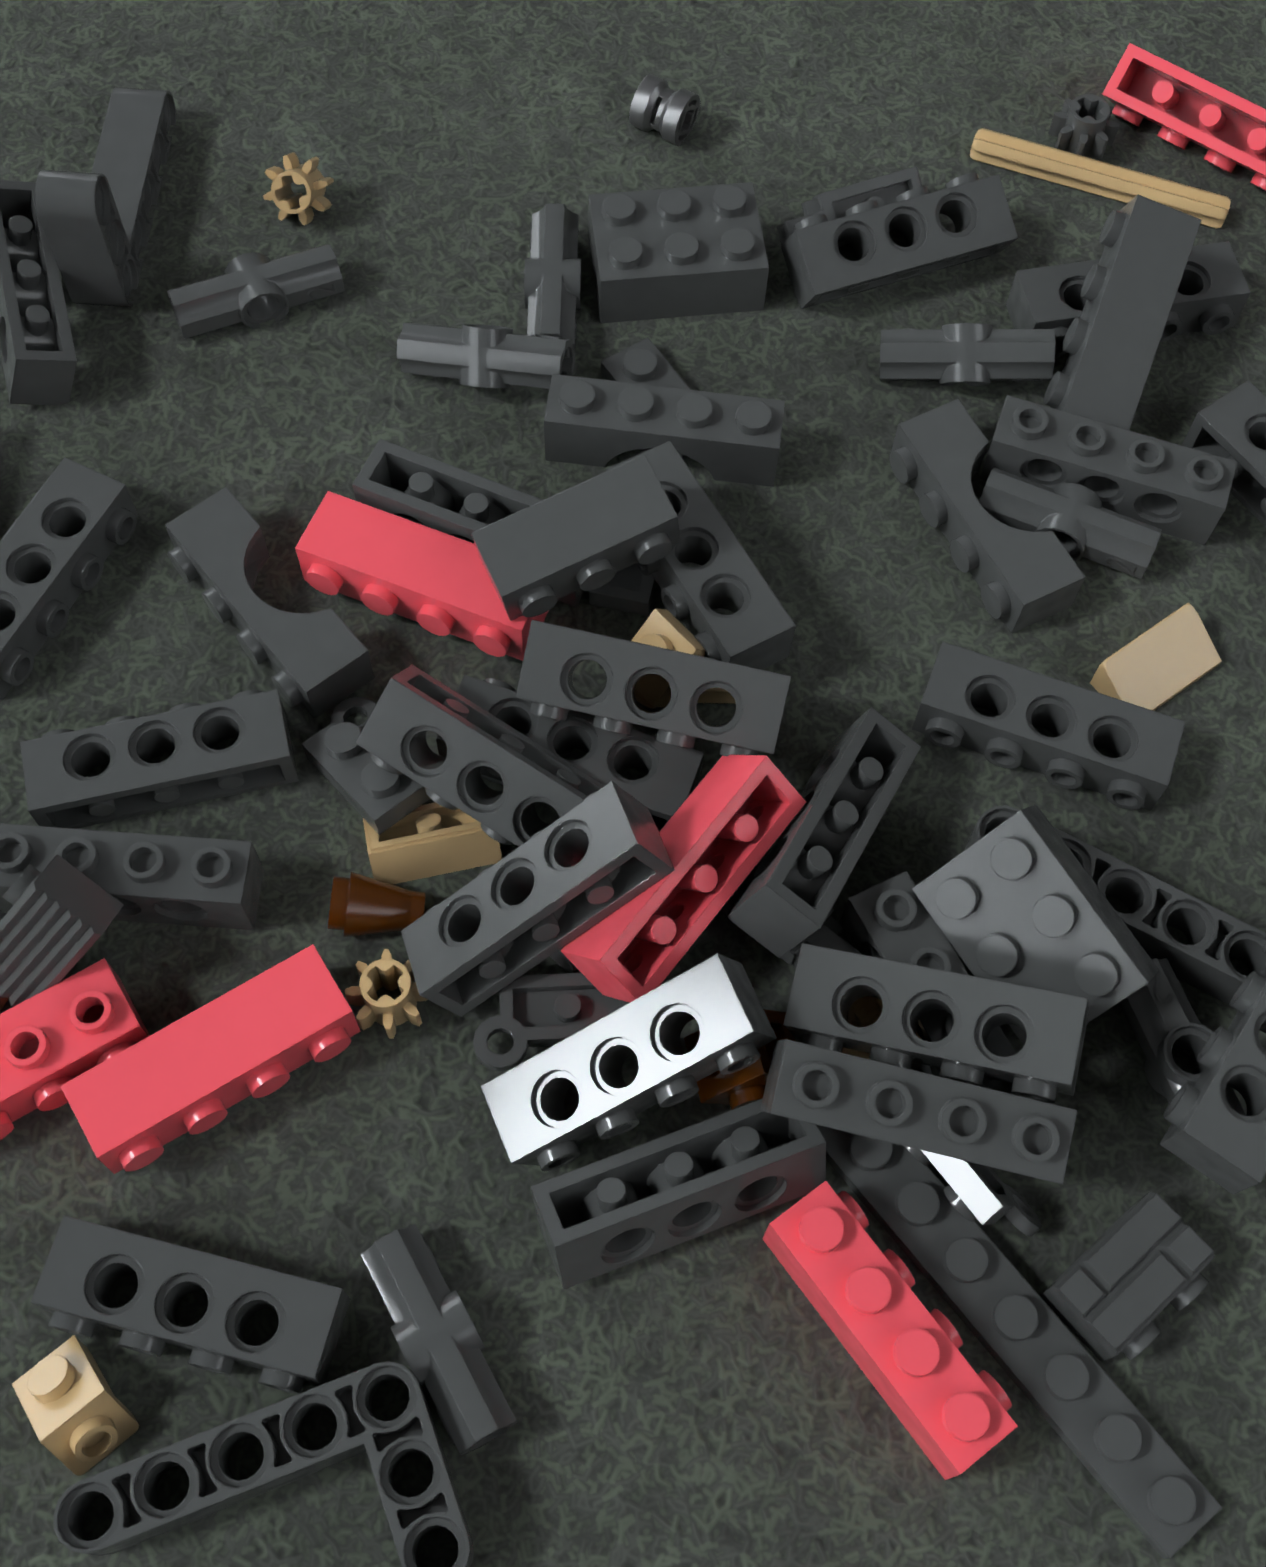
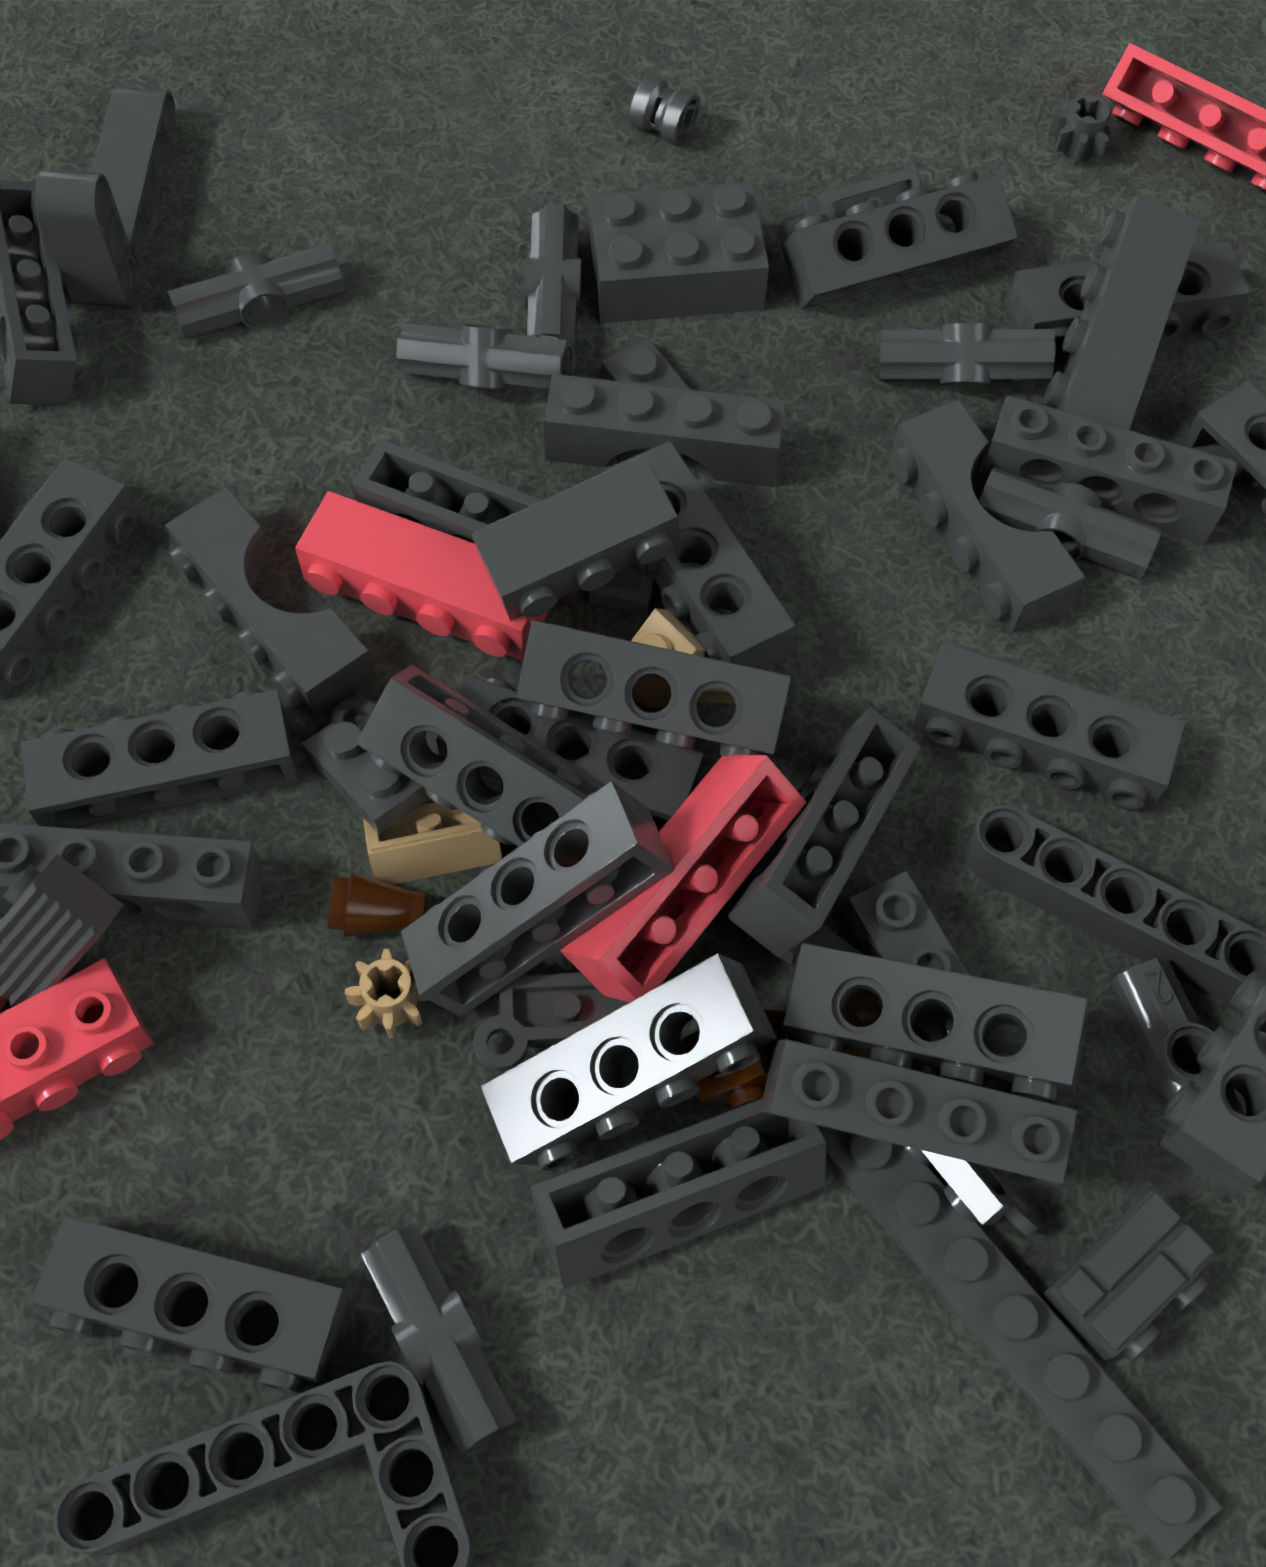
tan bracket [12,1335,139,1476] -> none
coral brick [60,944,361,1174] -> none
tan gear [263,152,334,225] -> none
coral brick [762,1180,1018,1480] -> none
dark grey brick [912,805,1159,1045] -> none
tan axle [970,128,1231,229] -> none
tan slope [1090,602,1222,711] -> none

